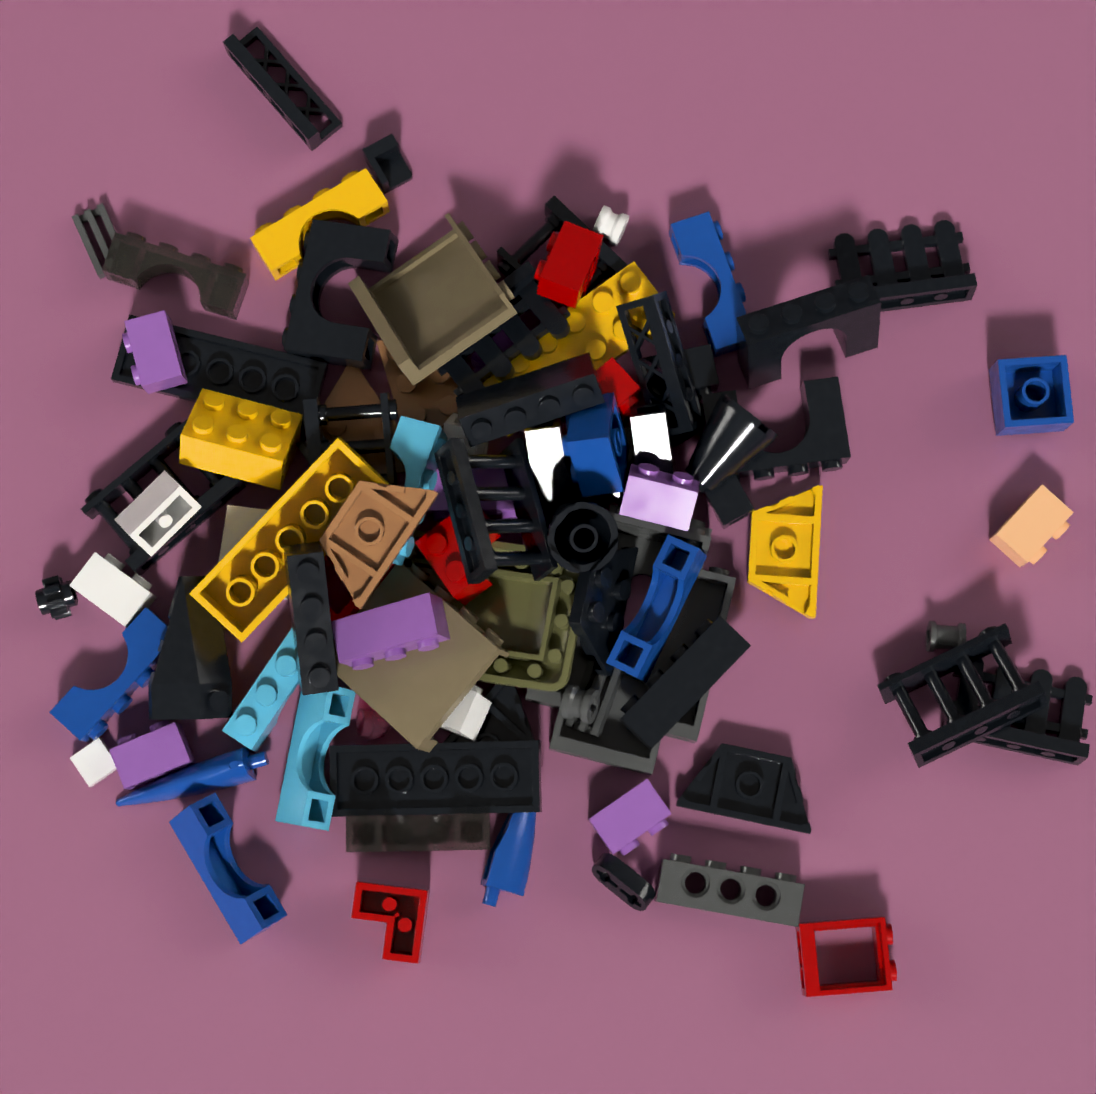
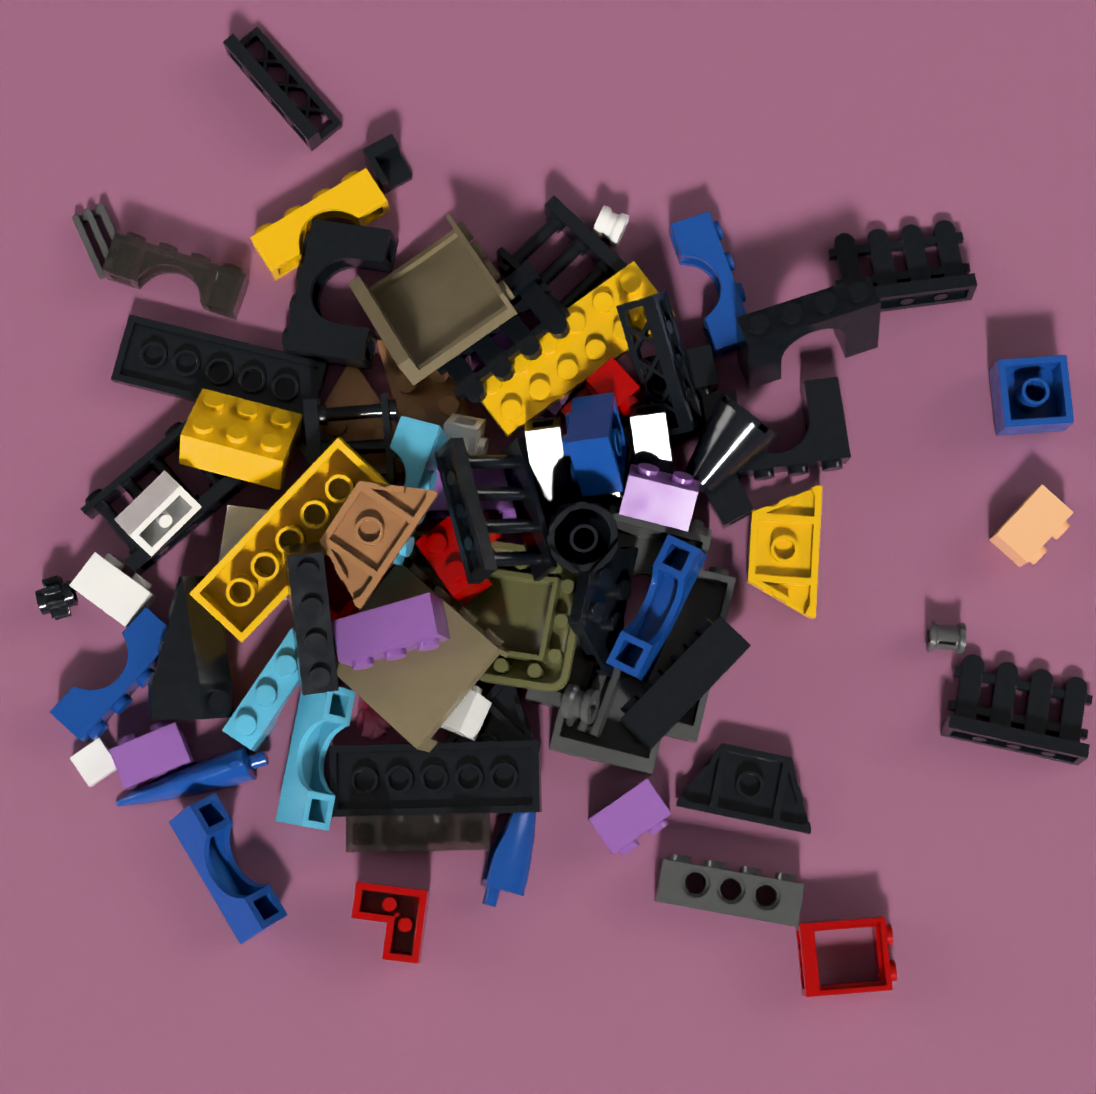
medium lavender brick [122,310,188,394] -> none
black brick [456,352,605,447] -> none
red brick [534,221,604,309] -> none
black beam [592,853,656,911] -> none
black fence [877,623,1048,768] -> none

